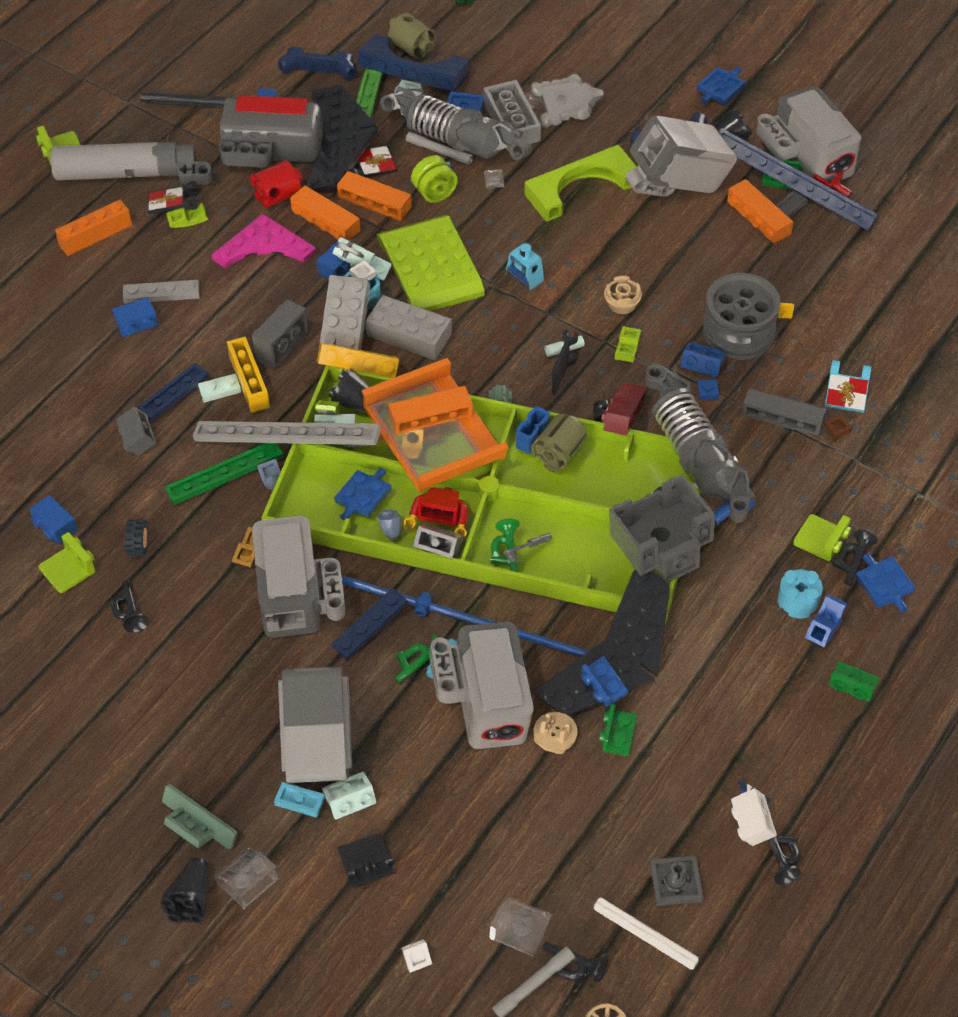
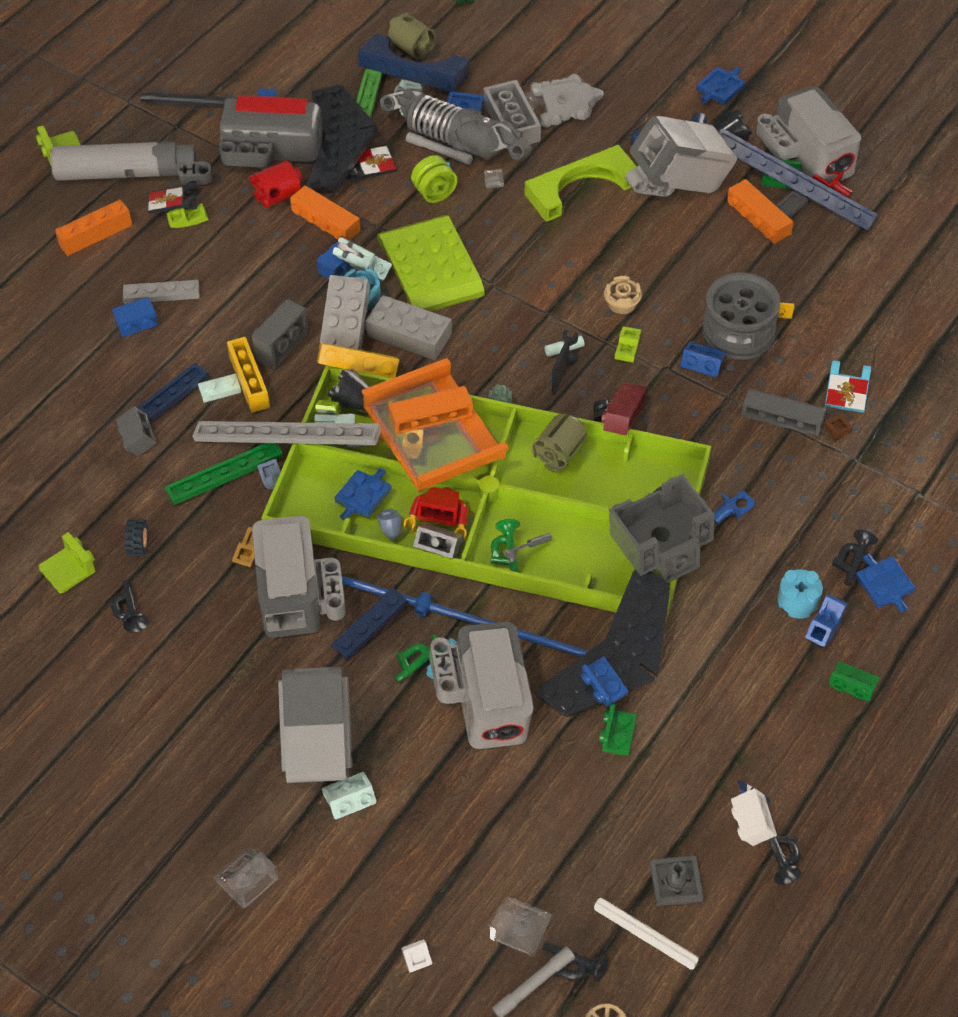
blue brick [30,495,78,544] -> none
black cone [160,858,209,923] -> none
sand green bracket [162,784,237,850] -> none
dark pink plate [211,214,317,269] -> none
medium azure plate [274,782,325,817] -> none
dark blue plate [278,47,357,80] -> none
orange brick [337,171,412,221] -> none
black hinge [337,833,395,888] -> none
white plate [349,260,377,281] -> none
medium azure torso [506,243,544,290] -> none
blue brick [516,406,550,454] -> none
tan plate [533,712,578,754] -> none
dark grey piece [645,363,755,523] -> none
blue plate [697,379,719,400] -> none
lime bracket [793,514,852,562] -> none

